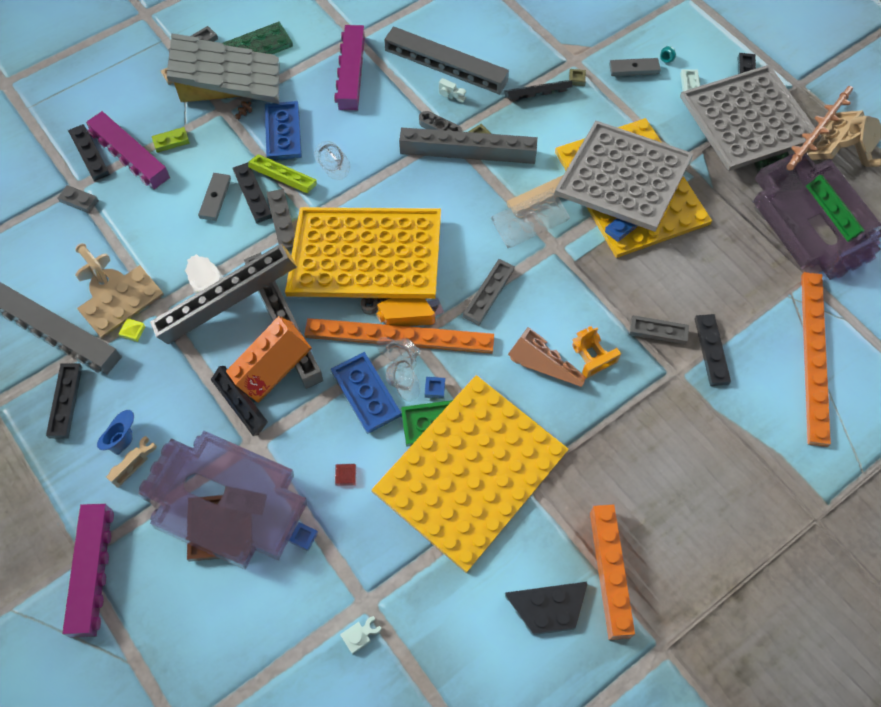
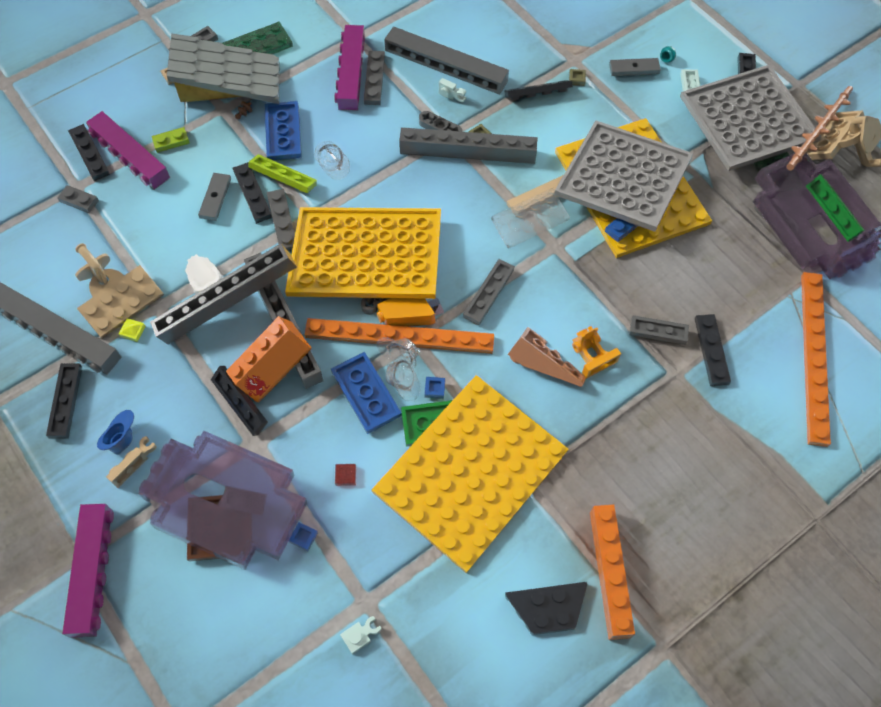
none -> dark grey plate [364,51,385,105]

